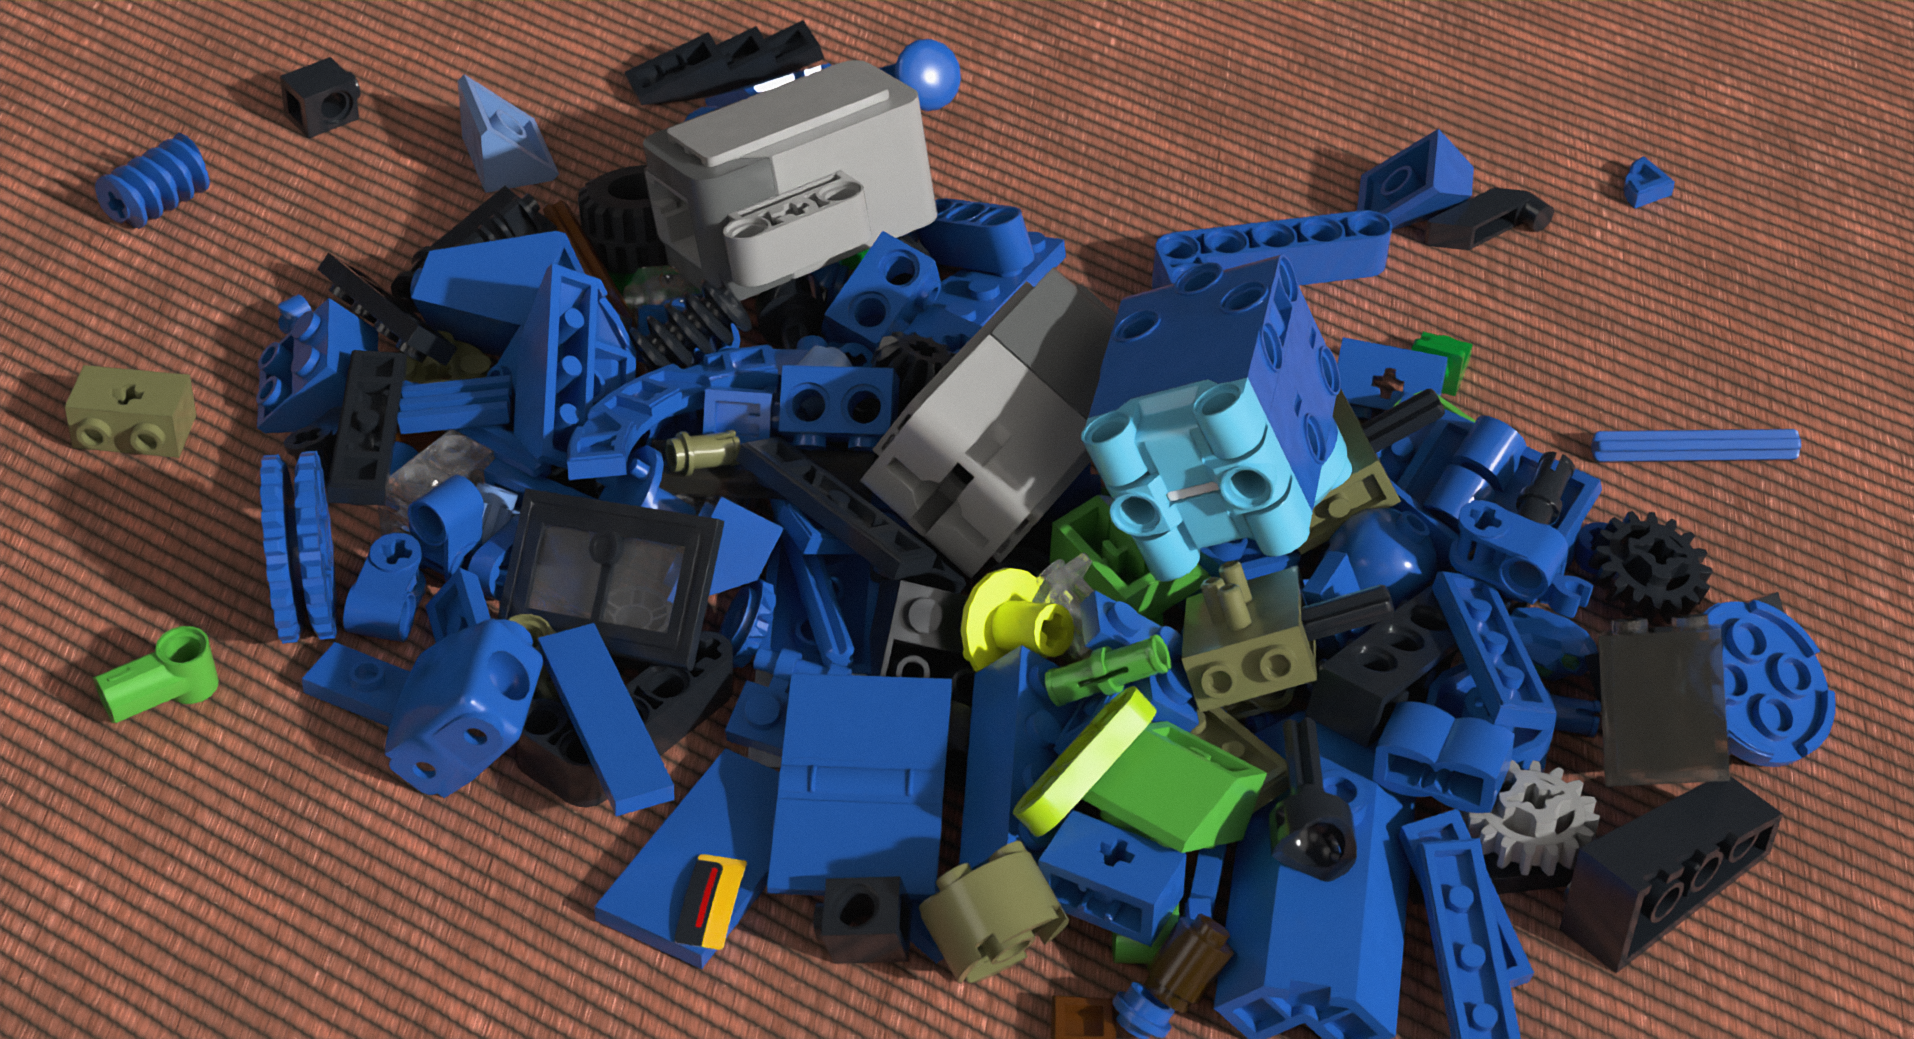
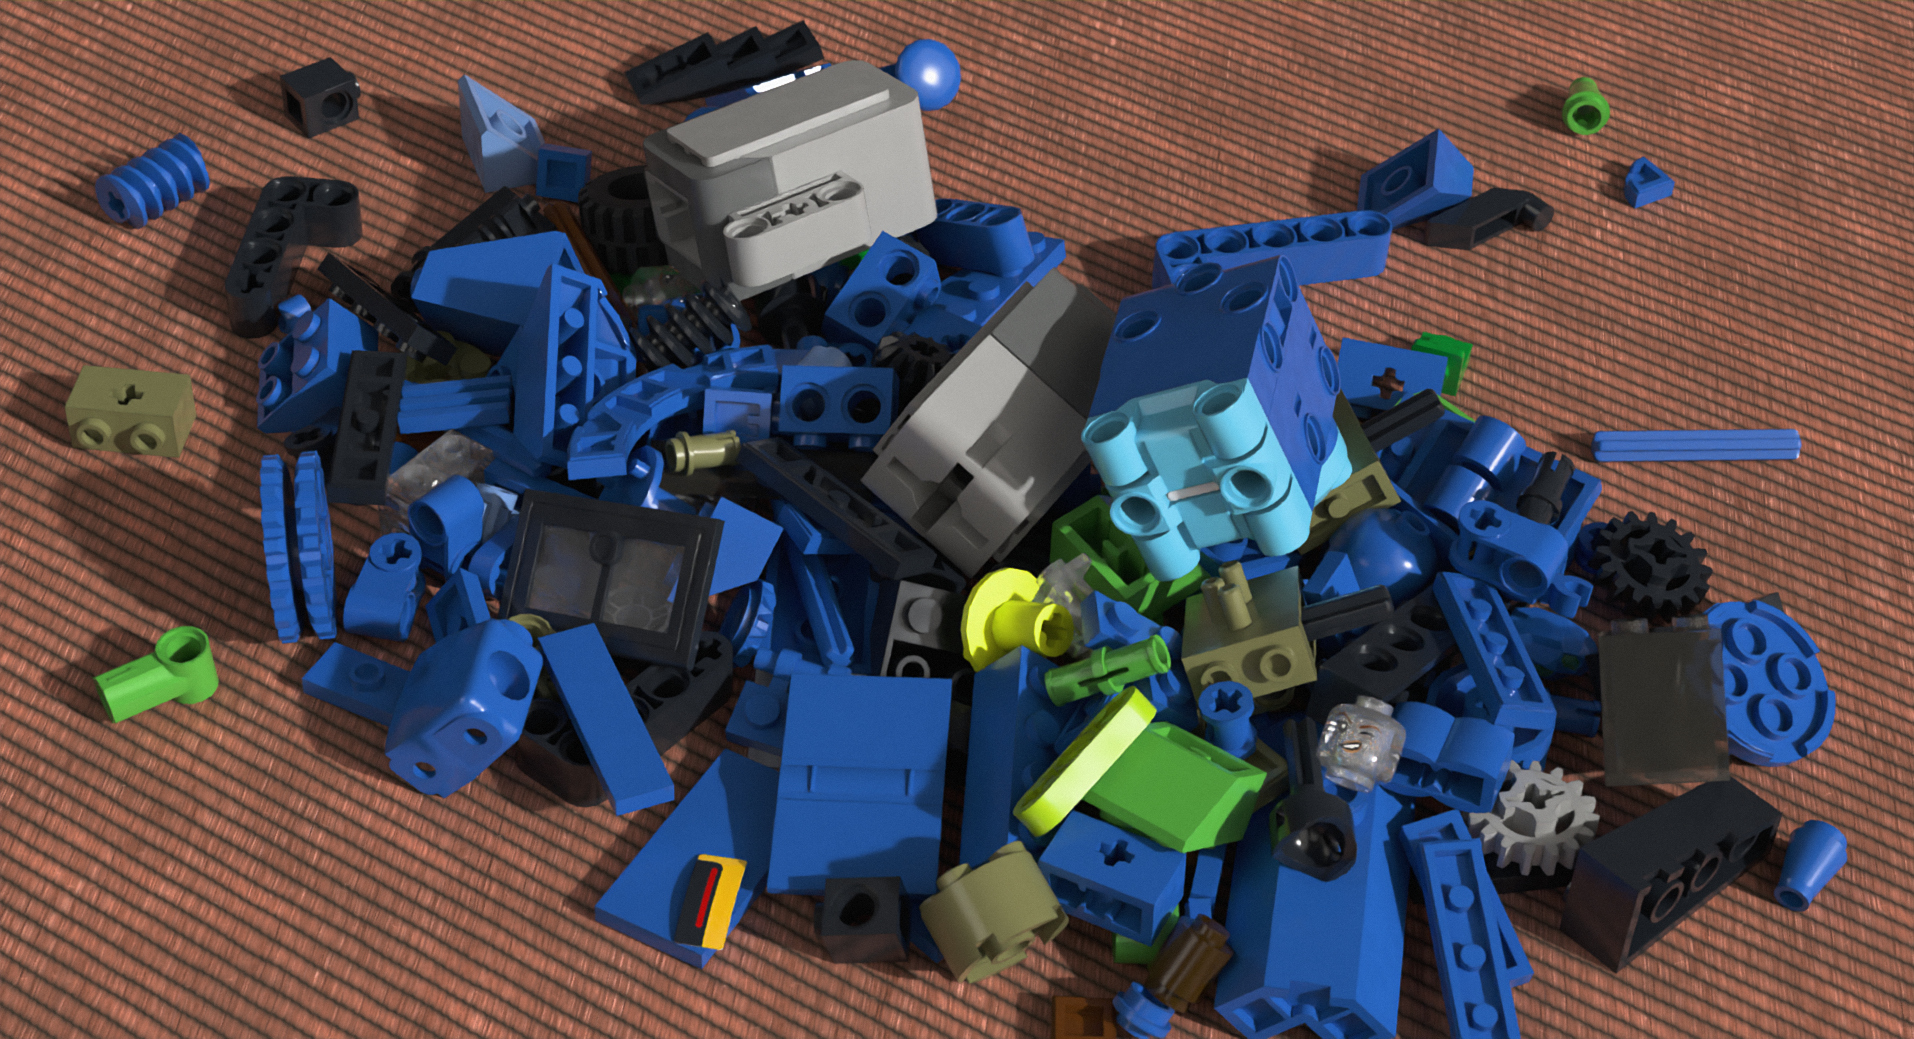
none -> black beam [225,176,363,339]
none -> blue tile [536,143,592,202]
none -> blue bush [1198,681,1258,760]
none -> clear head [1316,696,1407,793]
none -> bright green cone [1562,77,1610,135]
none -> blue cone [1774,820,1847,912]

